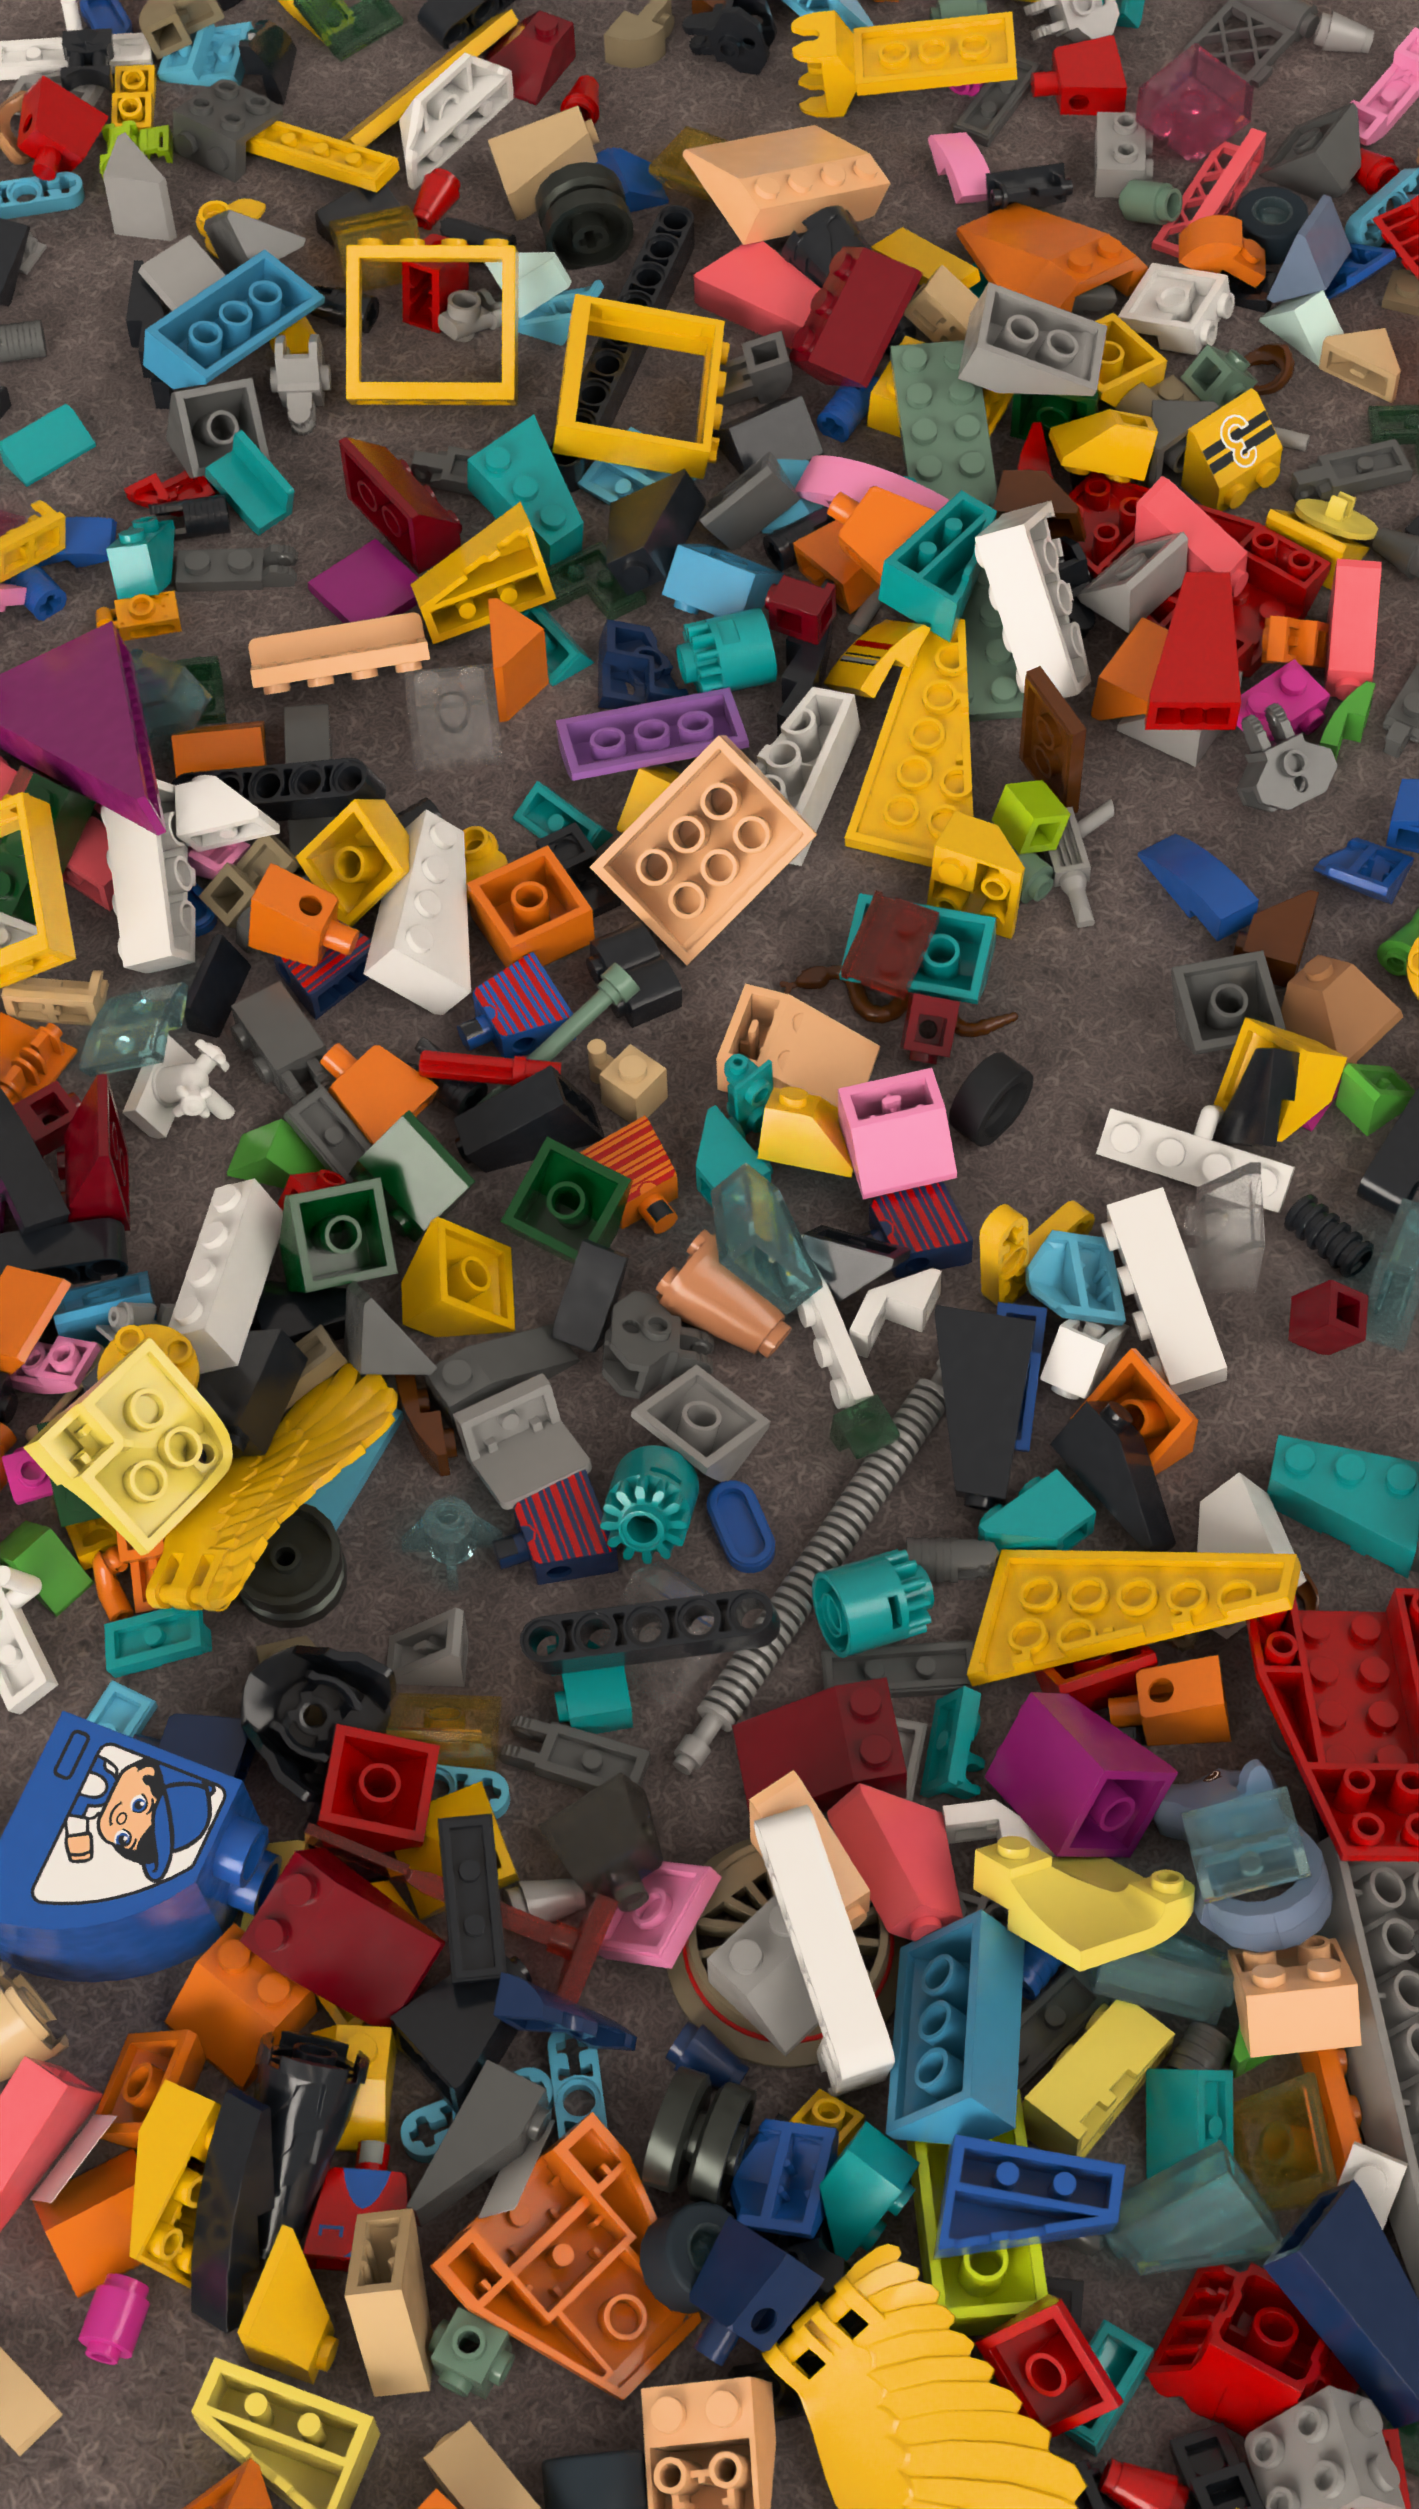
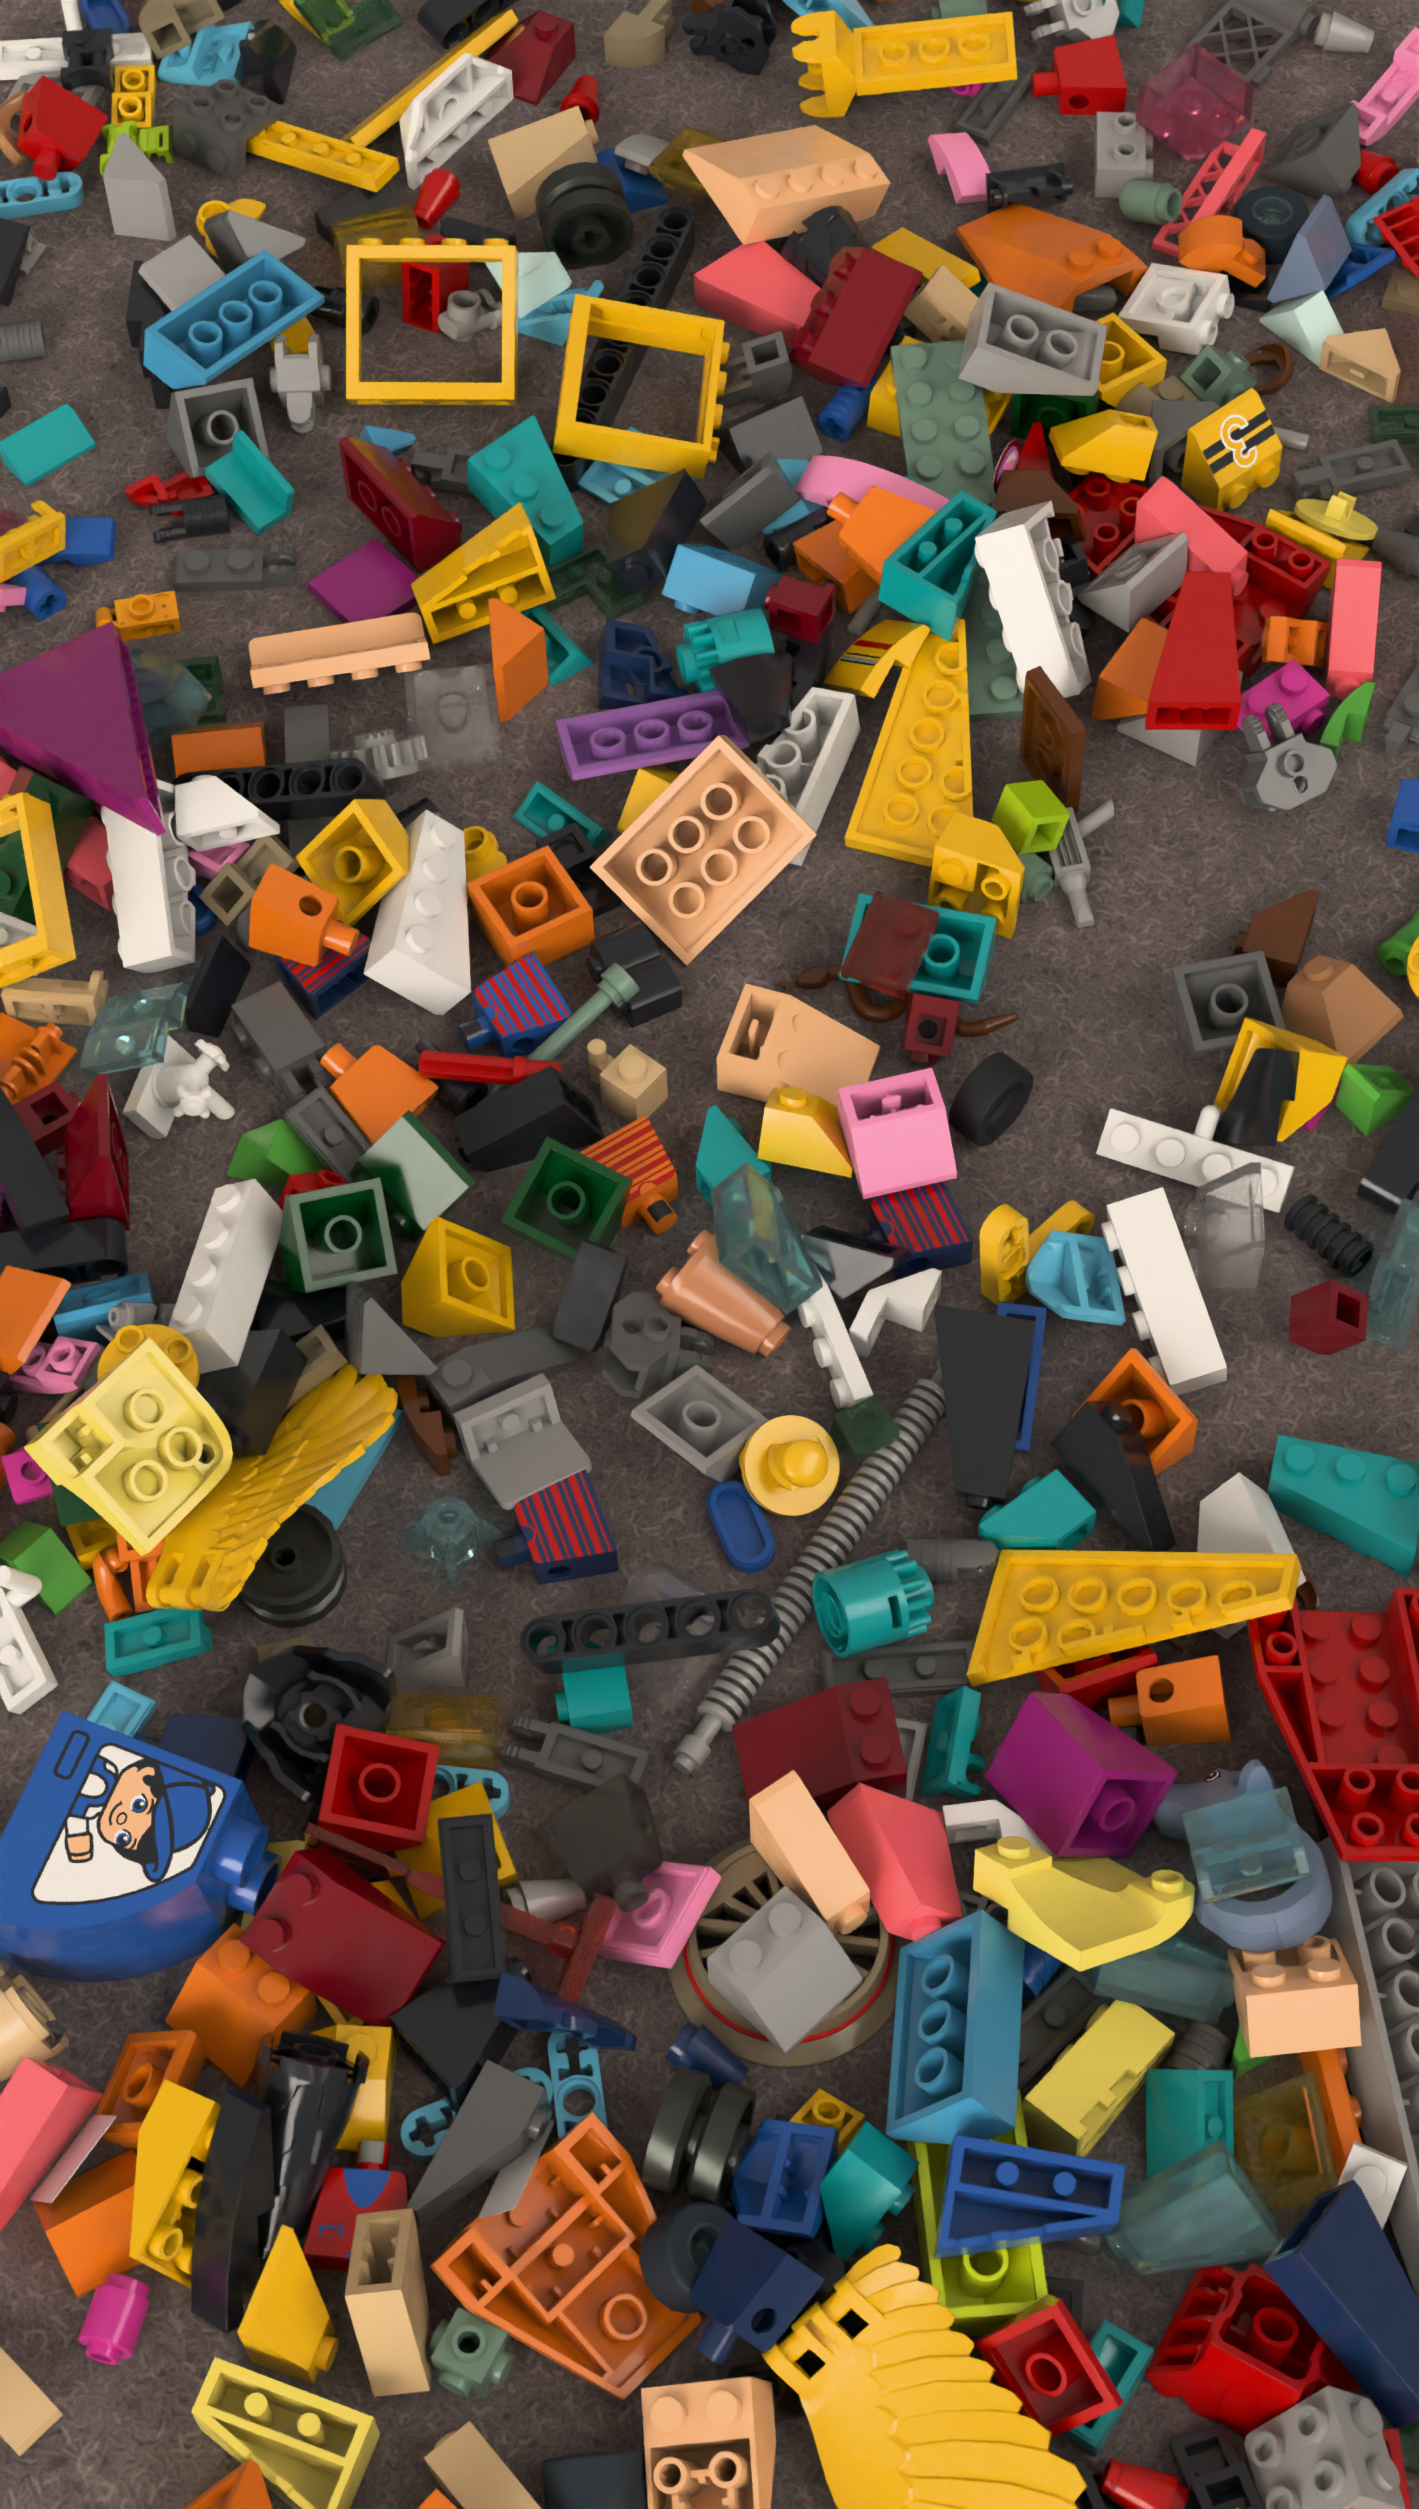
teal slope [106,516,175,599] -> none
teal gear [600,1445,699,1564] -> none
teal hinge [724,1054,773,1136] -> none
white beam [754,1804,895,2097] -> none
white slope [1040,1319,1130,1400] -> none
blue slope [1137,834,1259,942] -> none
blue slope [1313,837,1414,905] -> none
none -> light grey gear [327,729,428,780]
none -> dark azure slope [360,426,416,456]
none -> light grey slope [614,133,685,176]
none -> black slope [708,653,795,744]
none -> yellow plate [738,1415,840,1516]
none -> sticker [993,439,1022,495]

